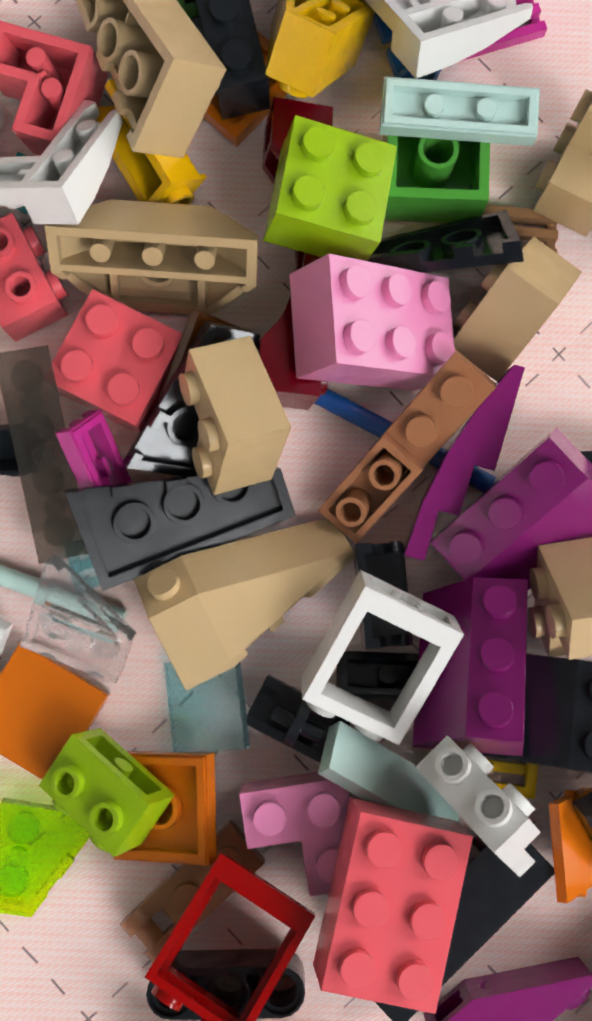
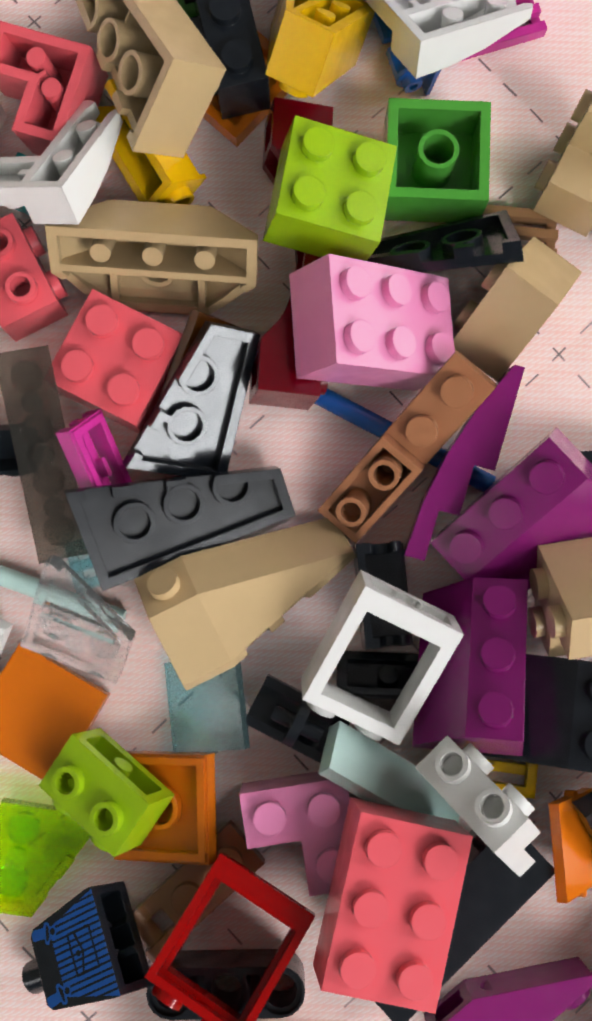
tan brick [179,336,291,495] -> none
light aqua tile [379,76,540,146] -> none
none -> black torso [22,881,154,1010]

